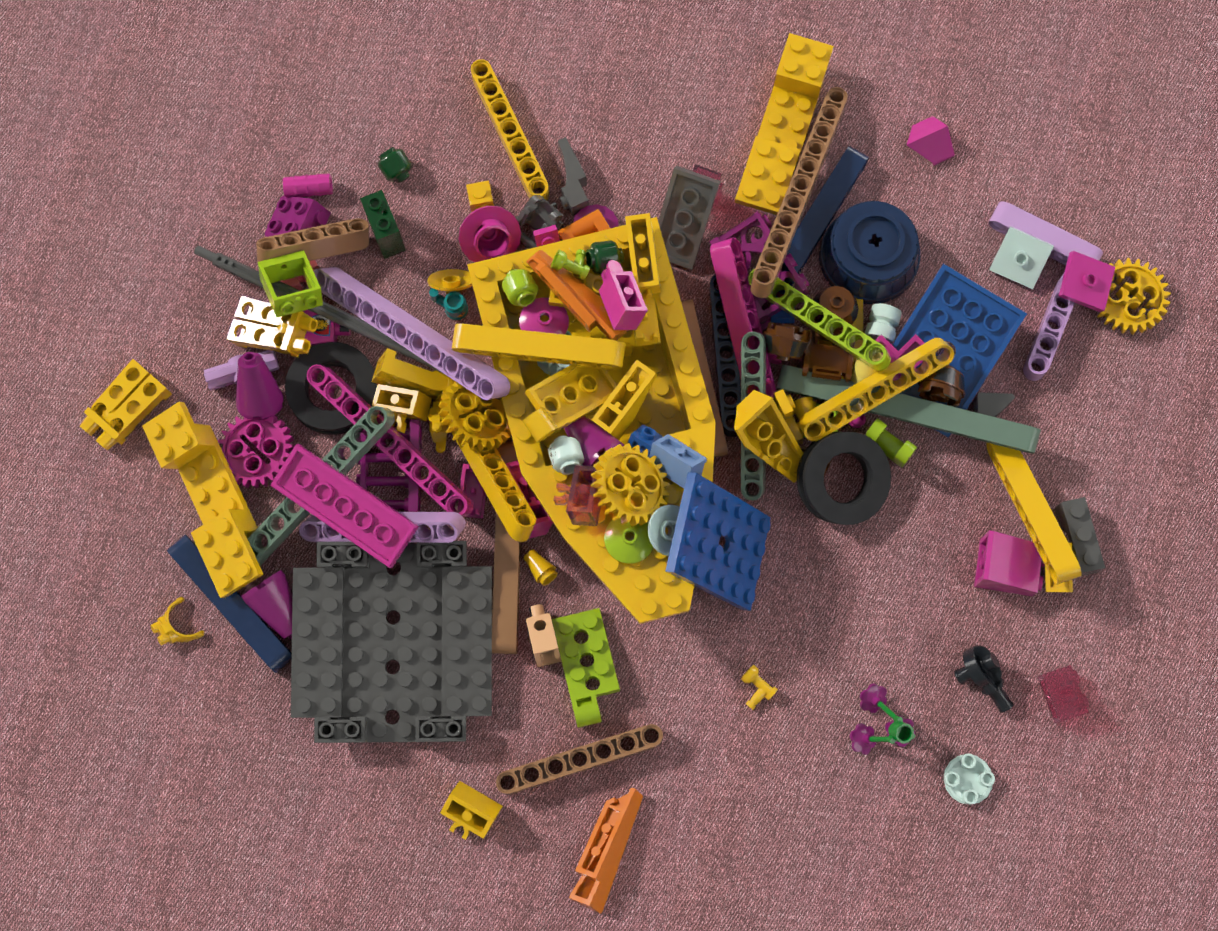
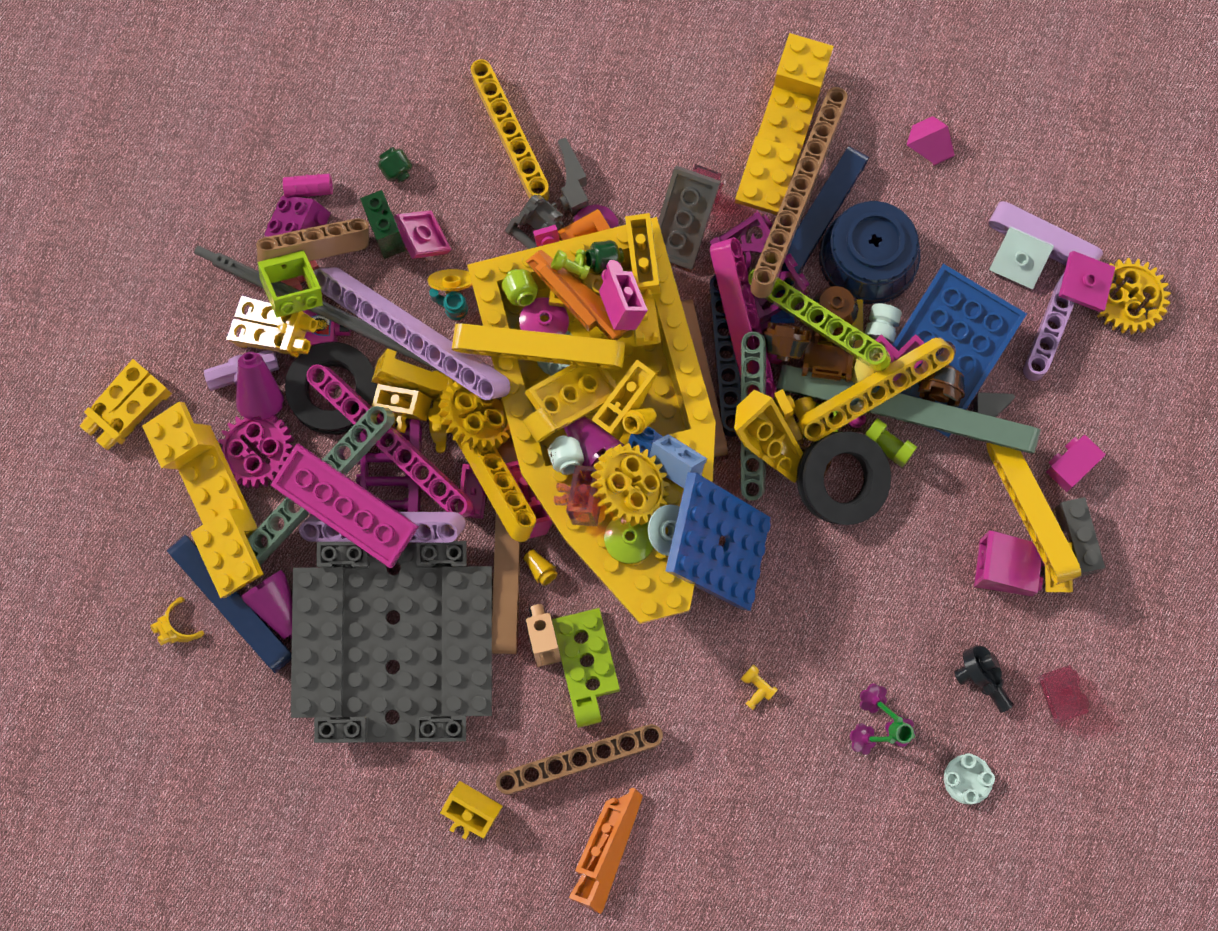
dark pink helmet [458,206,521,262] -> none
yellow bracket [466,180,494,212] -> none
none -> dark pink plate [394,210,451,259]
none -> yellow cone [622,407,657,434]
none -> dark pink brick [1046,434,1106,492]

